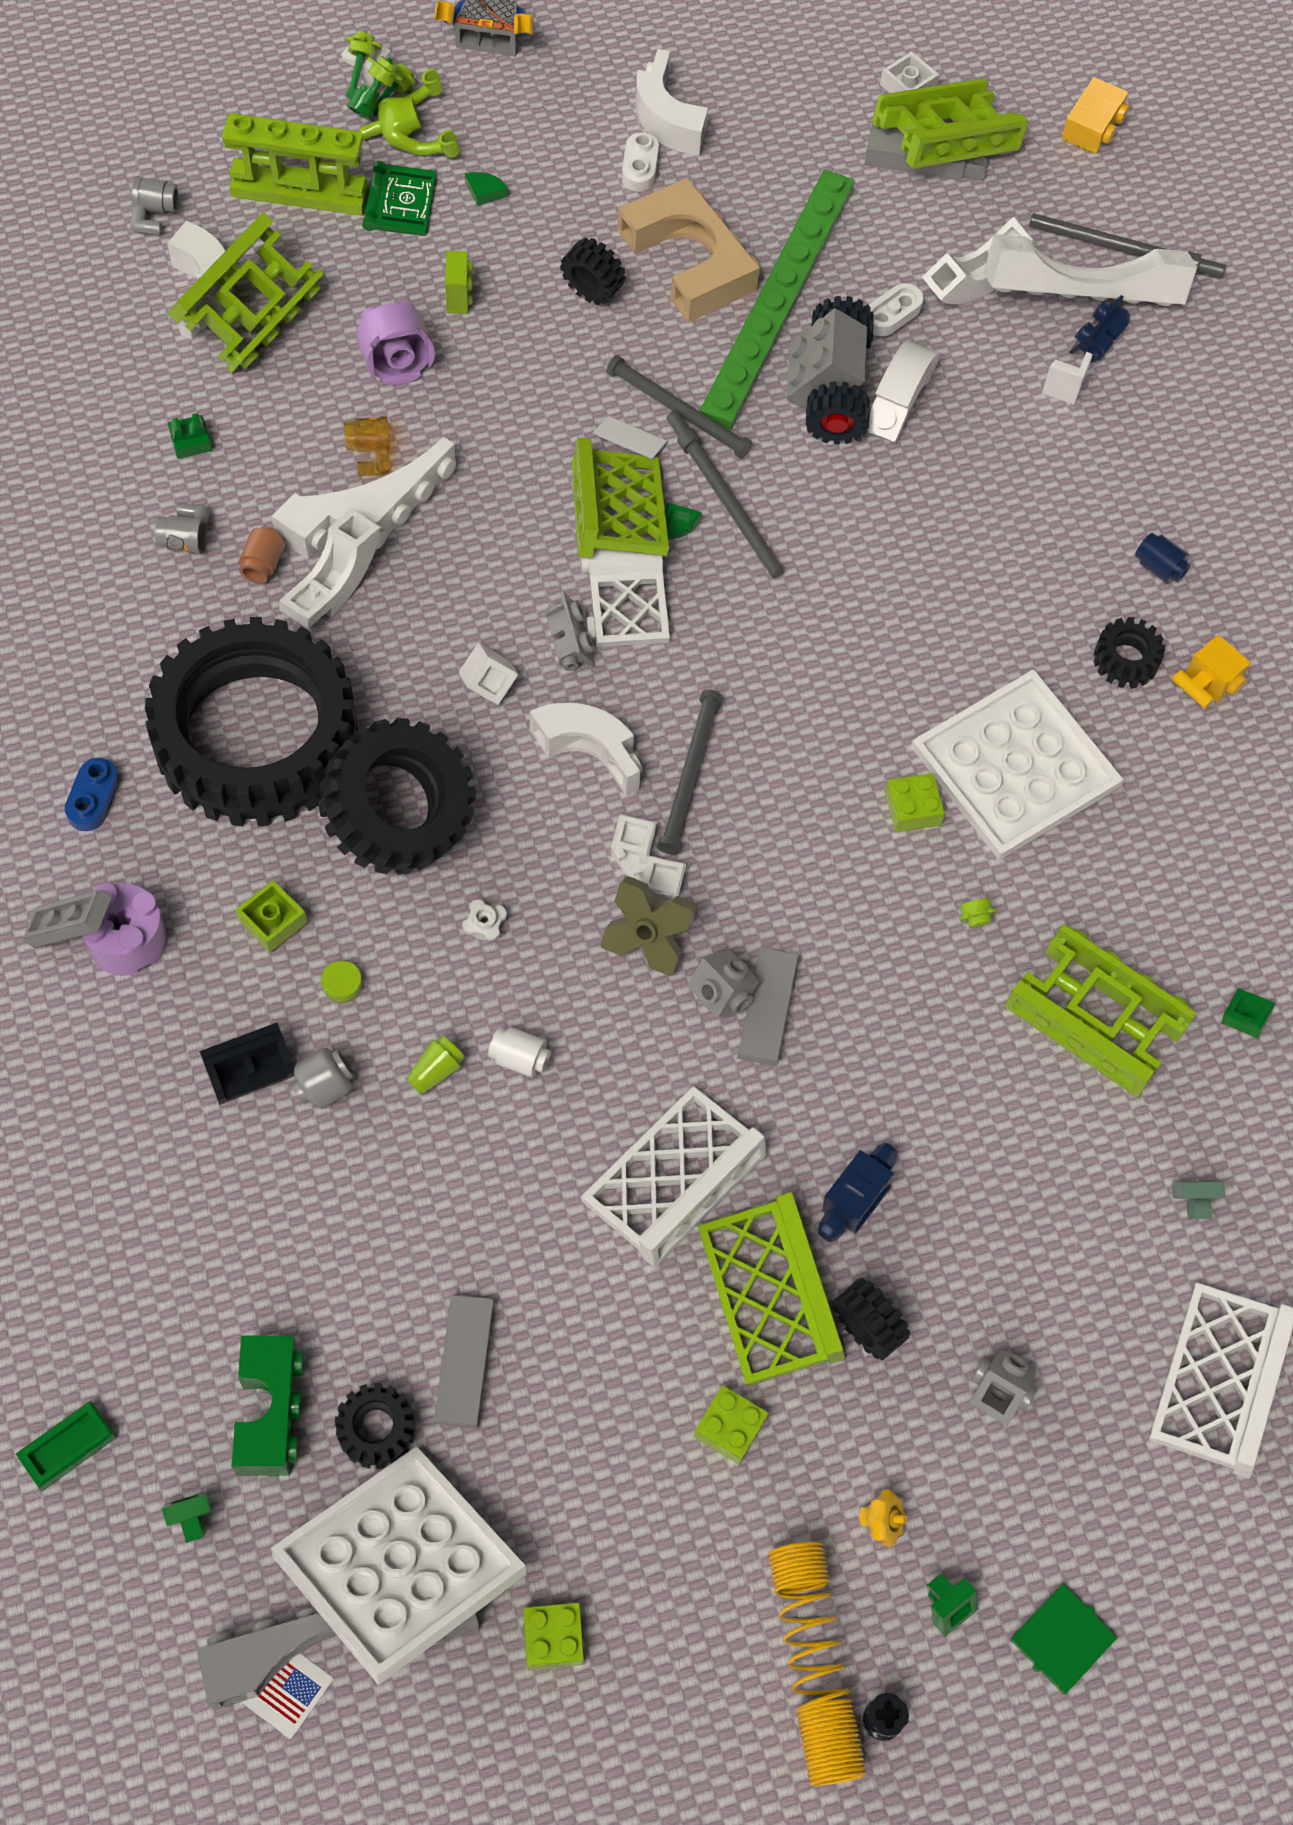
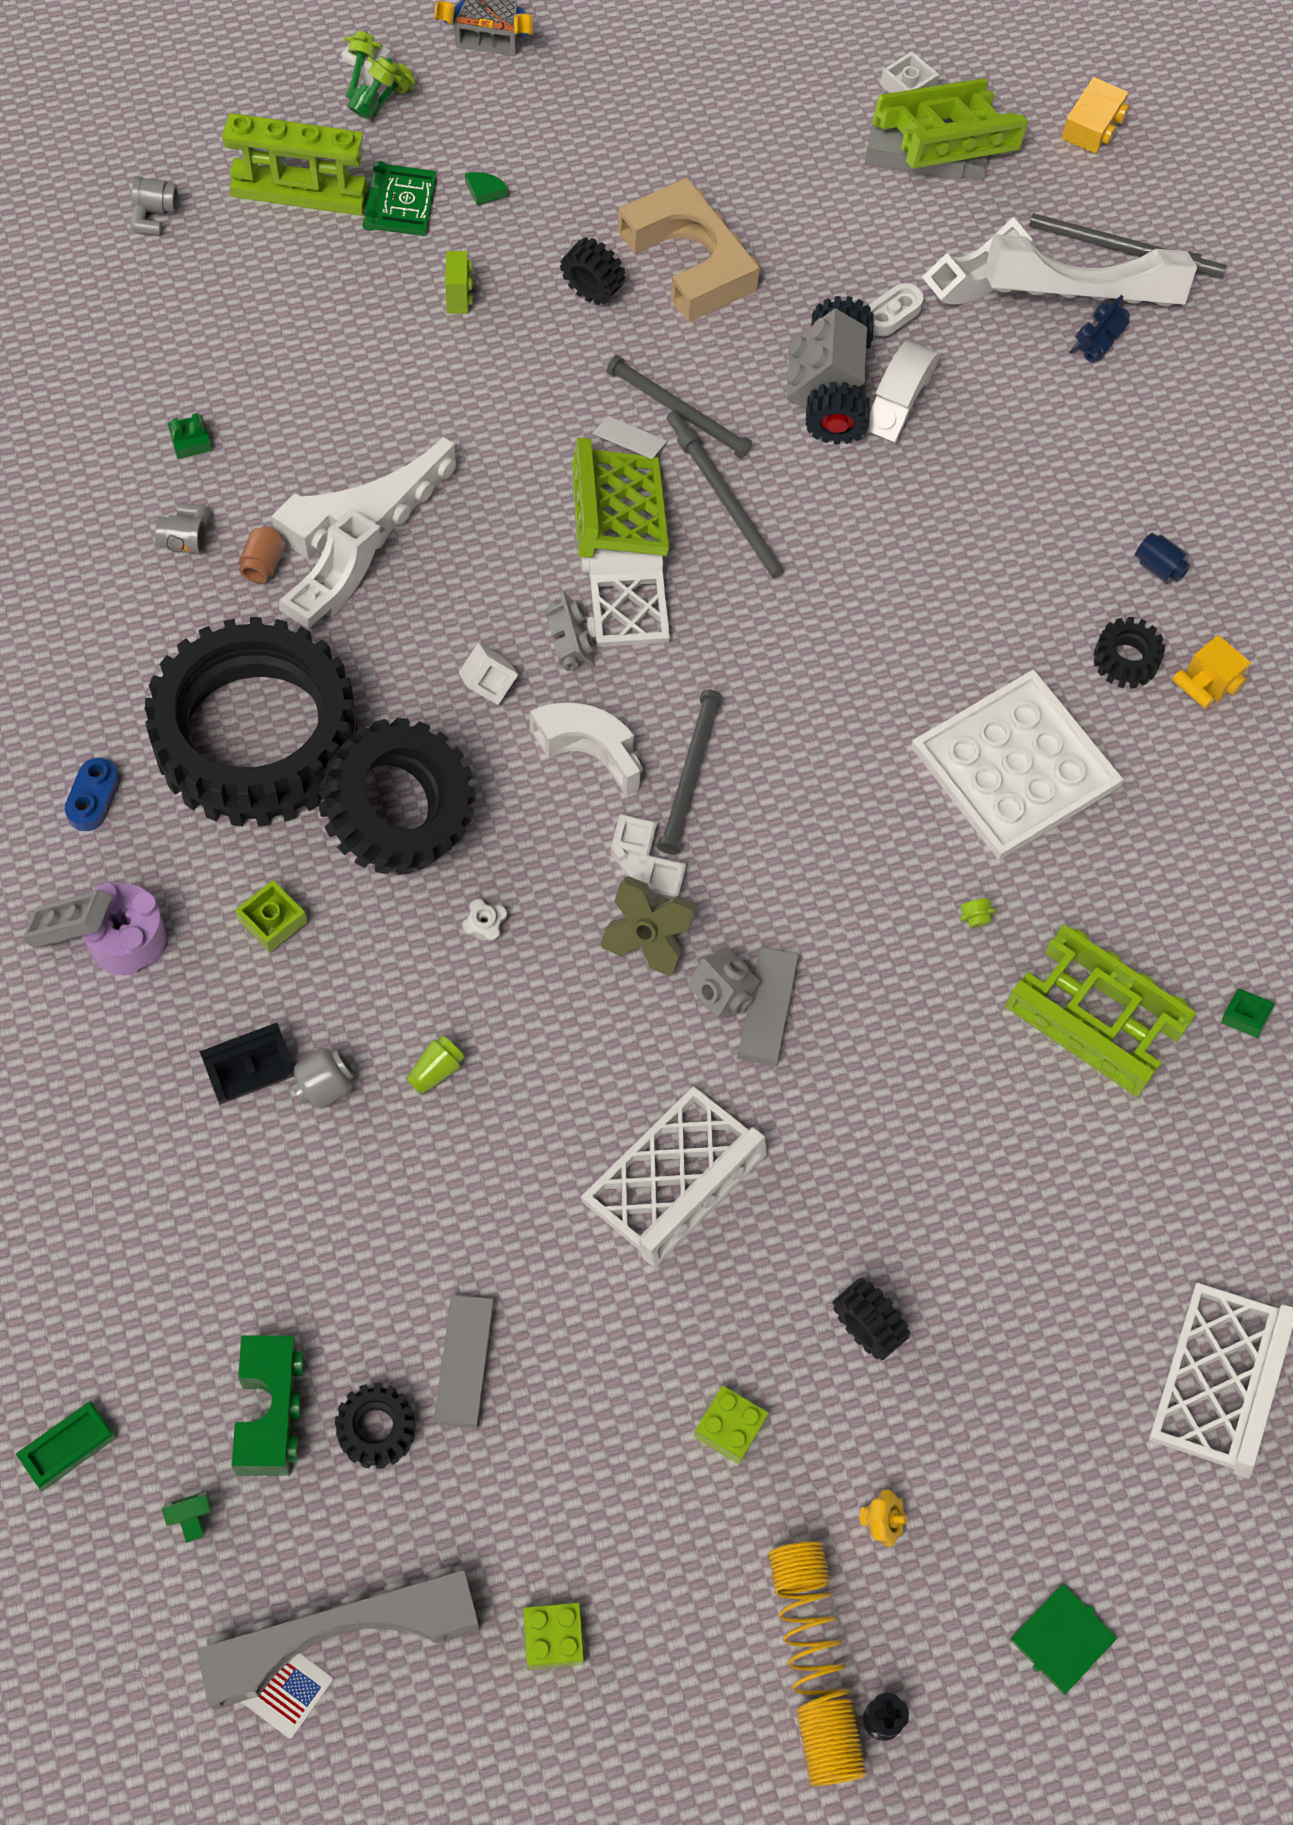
white arch [167,220,234,340] -> none
lime fence [168,212,324,373] -> none
white plate [271,1446,526,1685] -> none
lime tile [321,961,362,1003] -> none
clear yellow piece [344,416,390,476] -> none
lavender brick [356,301,435,385] -> none
lime piece [359,68,460,158] -> none
white brick [488,1027,551,1078] -> none
white plate [622,133,659,192] -> none
white arch [635,49,708,156] -> none
green tile [665,502,702,539] -> none
lime fence [698,1192,846,1387] -> none
bright green plate [700,169,855,430] -> none
dark blue piece [818,1143,898,1243] -> none
lime piece [884,773,945,832] -> none
green tile [926,1574,979,1637] -> none
light grey brick [969,1349,1037,1426] -> none
white panel [1042,352,1093,404] -> none
sand green tile [1172,1181,1225,1219] -> none

